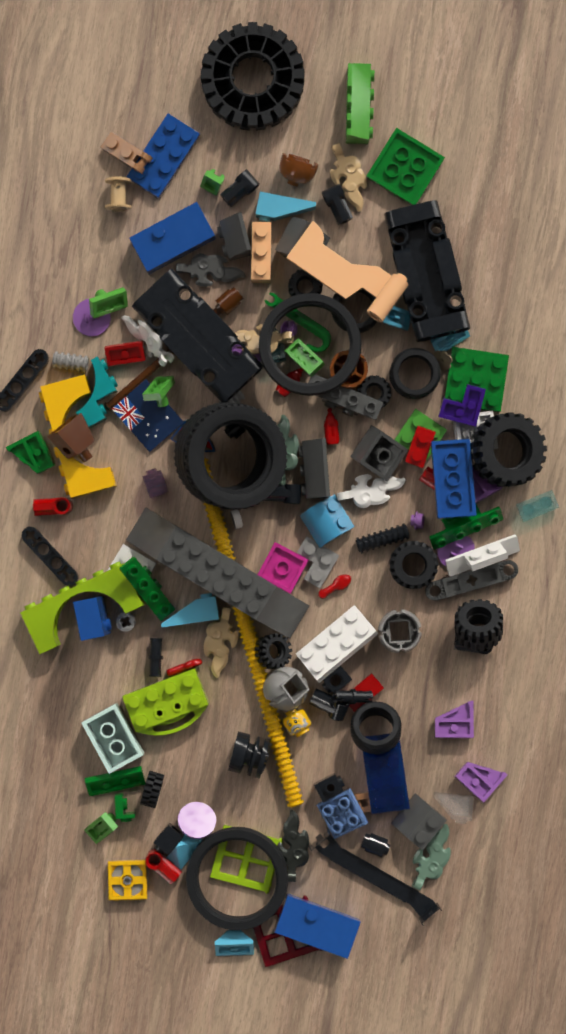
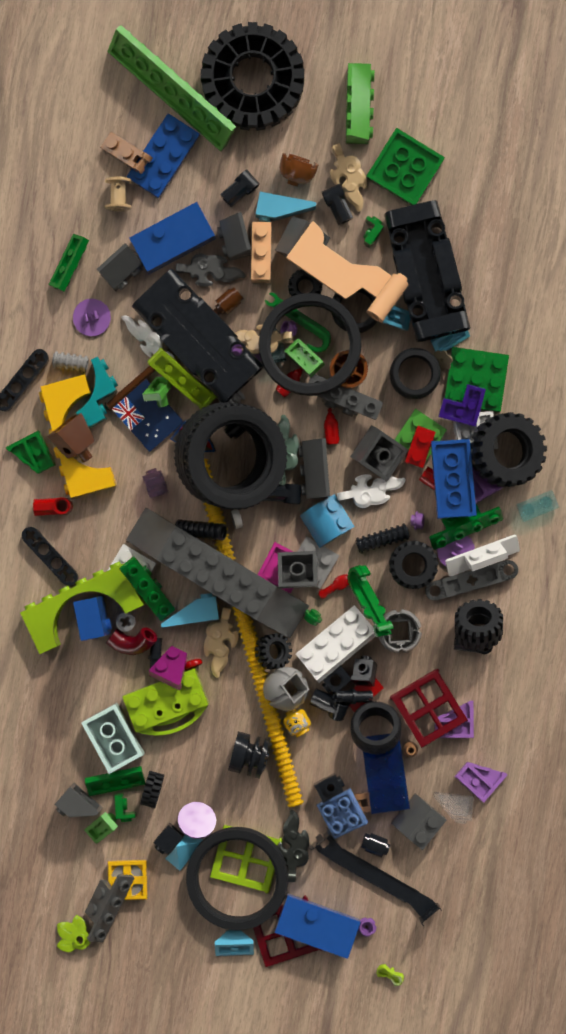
bright green tile [89,287,128,318] -> none
red plate [104,340,146,366] -> none
red piece [146,849,182,884] -> none
bright green tile [200,169,225,196] -> none
black tyre [357,375,392,409] -> none
sand green piece [411,824,451,891] -> none
none -> green plate [48,234,89,292]
none -> dark grey slope [54,783,103,817]
none -> lime plate [57,915,90,952]
none -> dark grey bracket [85,874,134,942]
none -> dark grey slope [97,243,143,292]
none -> dark red cylinder [106,627,157,656]
none -> bright green plate [107,25,236,151]
none -> lime plate [147,348,216,409]
none -> magenta wing [149,646,188,690]
none -> black piece [175,519,227,541]
none -> dark grey slope [278,551,318,589]
none -> green plate [304,609,322,626]
none -> green piece [348,565,394,637]
none -> black brick [351,656,377,687]
none -> medium lavender plate [358,918,376,937]
none -> green bracket [363,216,384,248]
none -> lime piece [376,964,404,986]
none -> dark red window [390,669,468,748]
none -> medium nougat hose [402,741,418,757]

